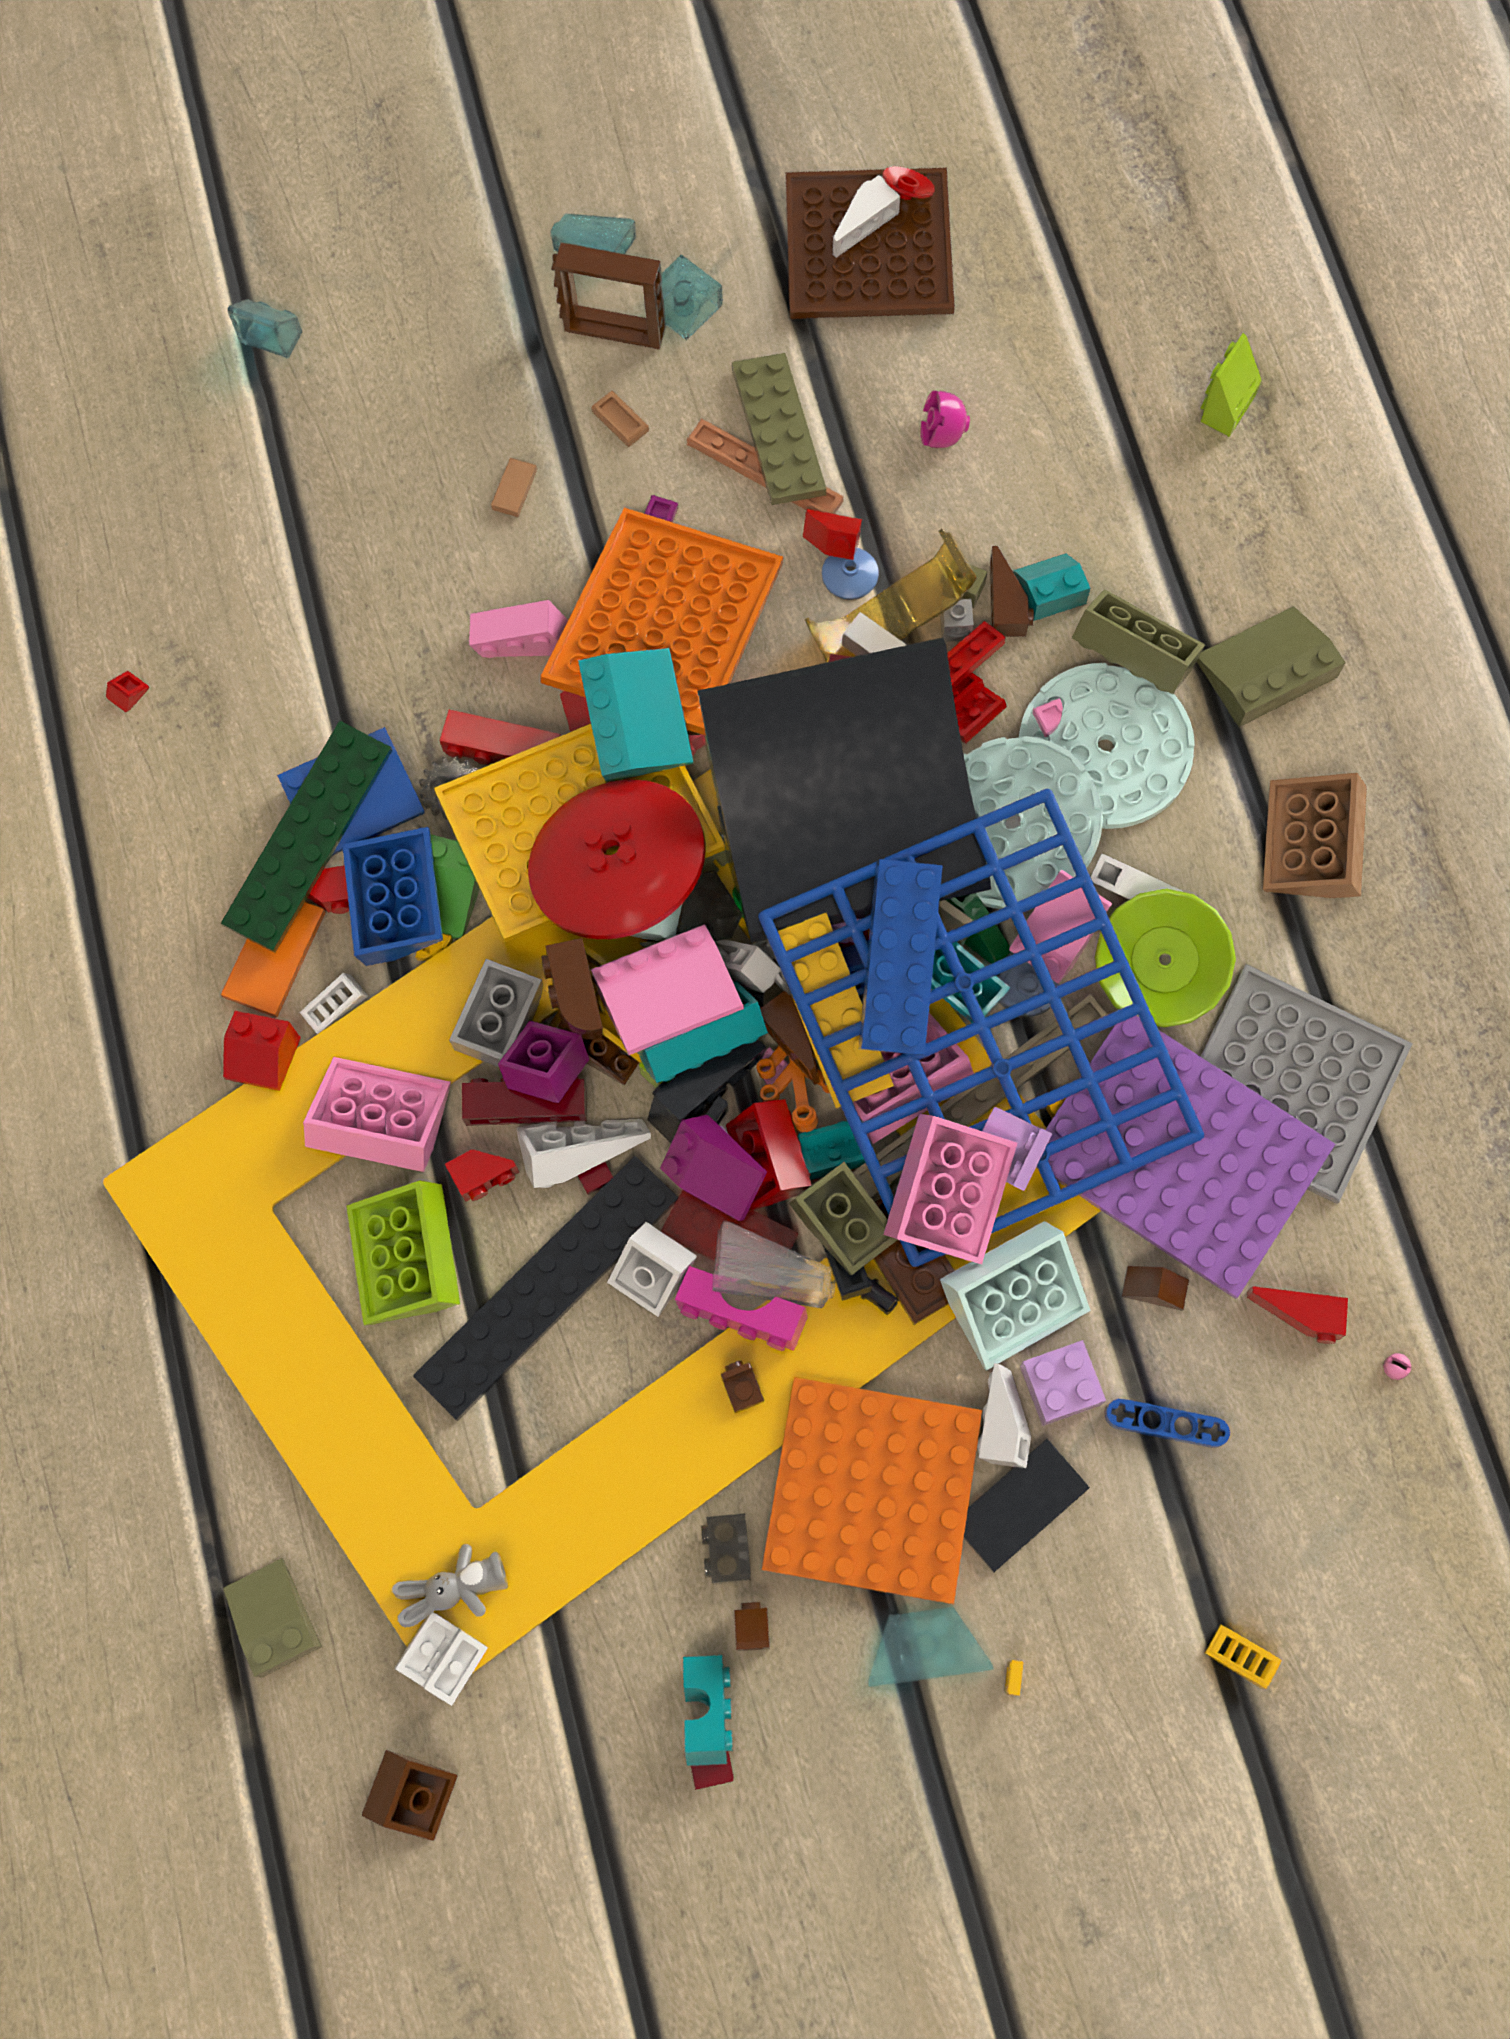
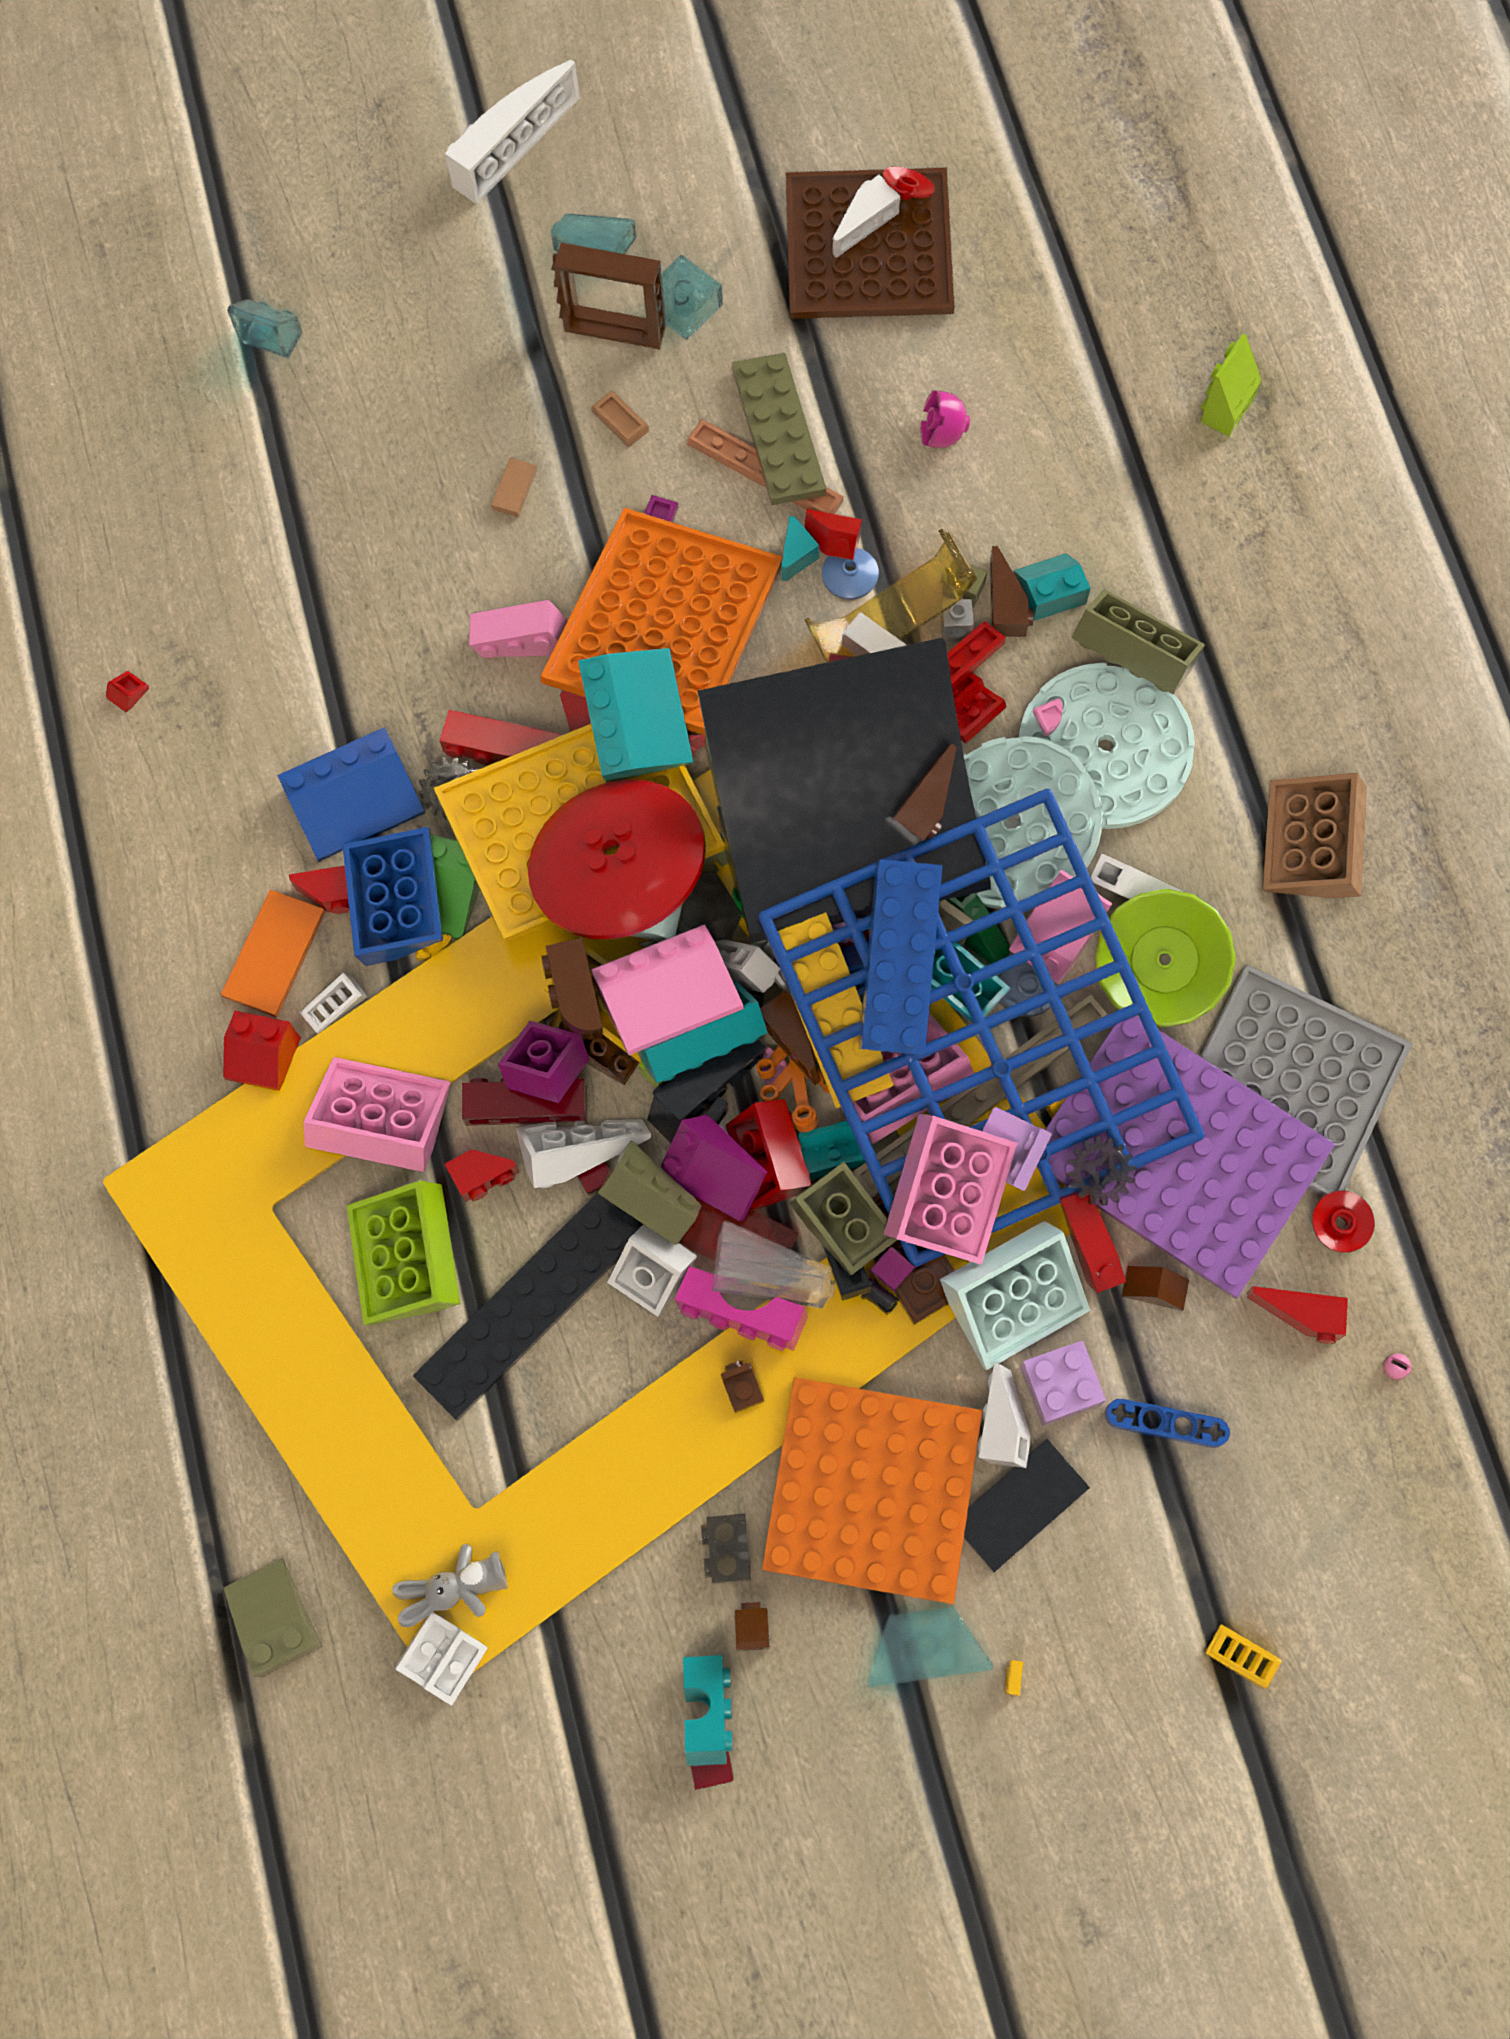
dark green plate [221,720,393,953] -> none
reddish brown slope [361,1750,458,1841] -> none
light grey brick [449,959,543,1067] -> none
olive slope [1197,606,1346,727] -> none
none -> white slope [445,60,580,205]
none -> olive wedge [598,1140,702,1246]
none -> teal slope [781,516,819,581]
none -> magenta tile [870,1247,915,1292]
none -> reddish brown slope [892,743,957,841]
none -> red slope [1059,1187,1126,1293]
none -> clear smoke gear [1066,1137,1136,1206]
none -> red dish [1312,1191,1375,1253]

